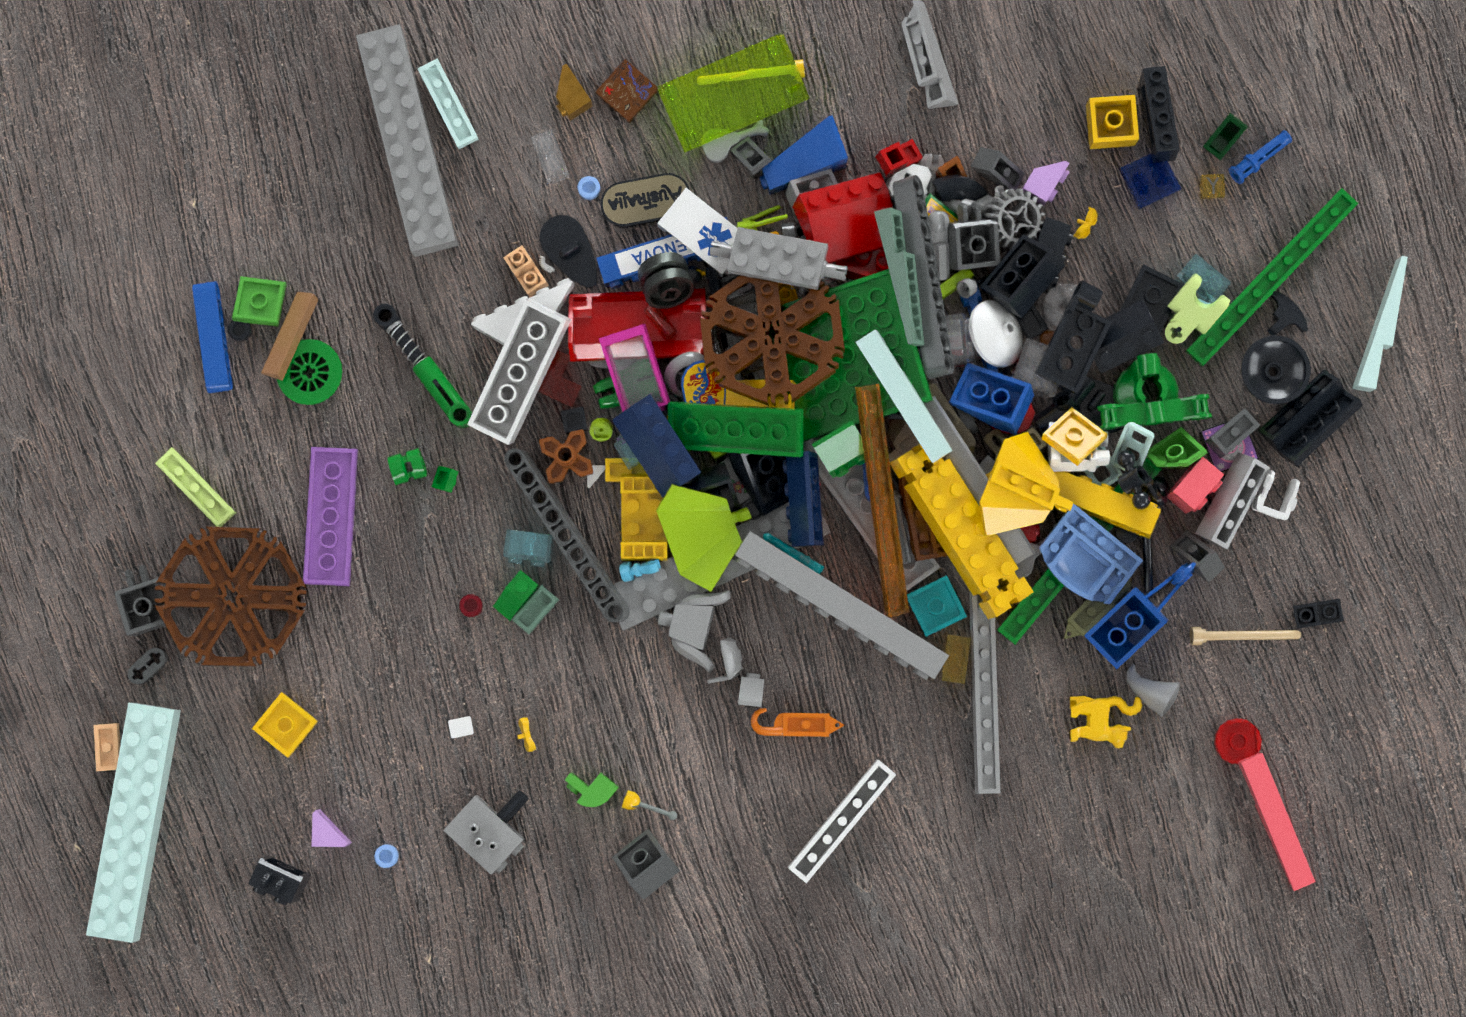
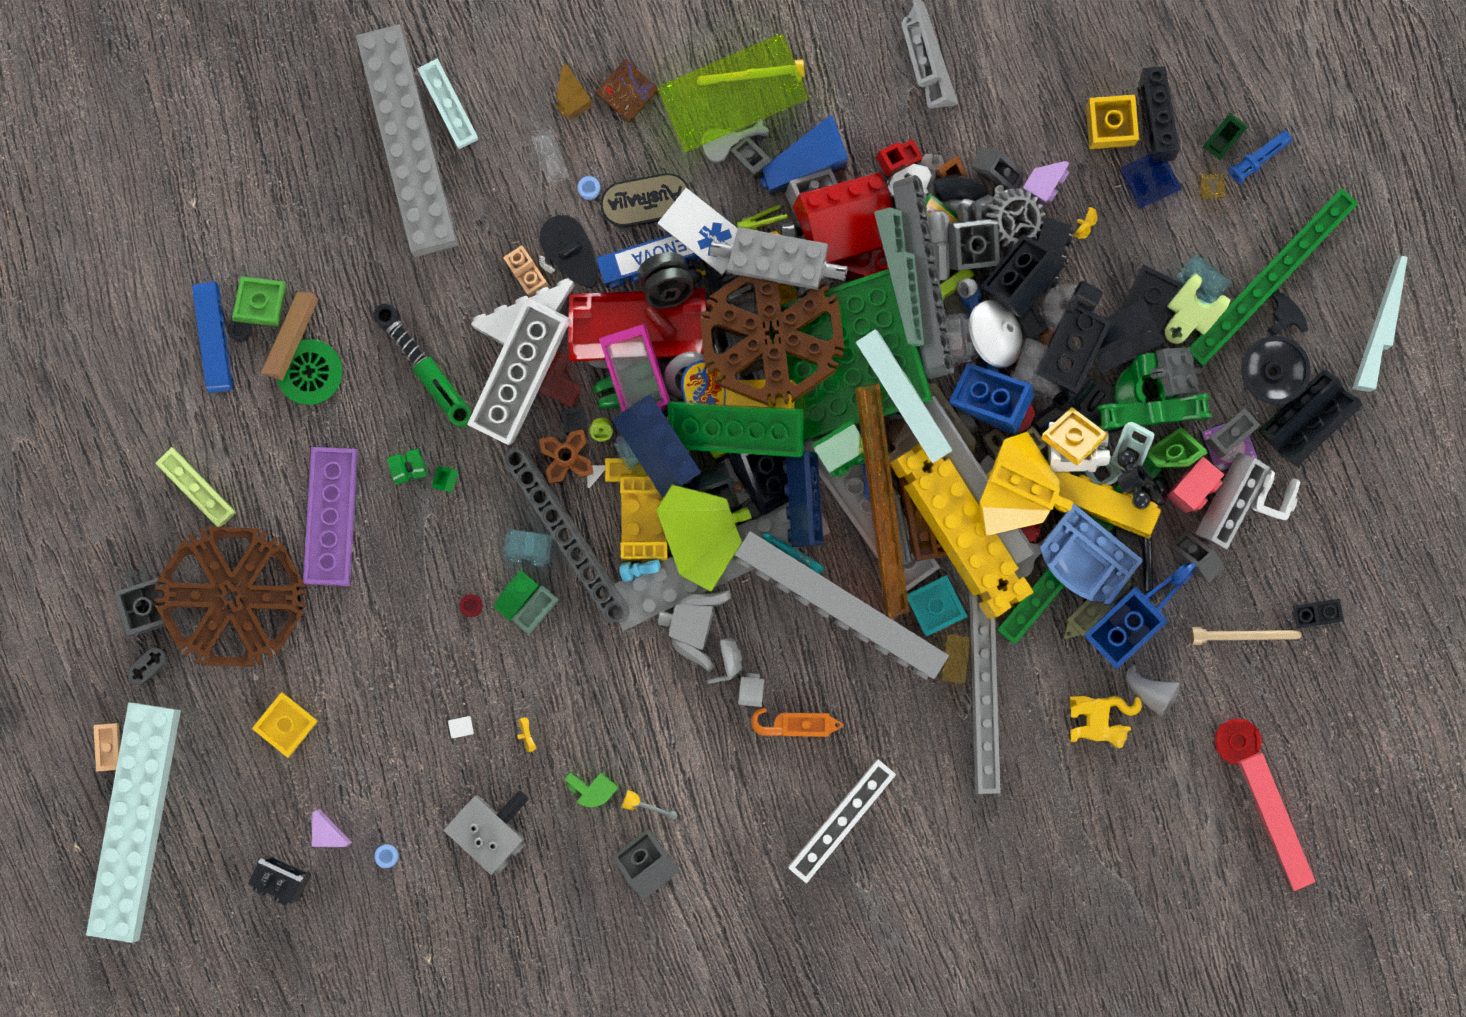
none -> dark grey plate [1150,347,1203,396]

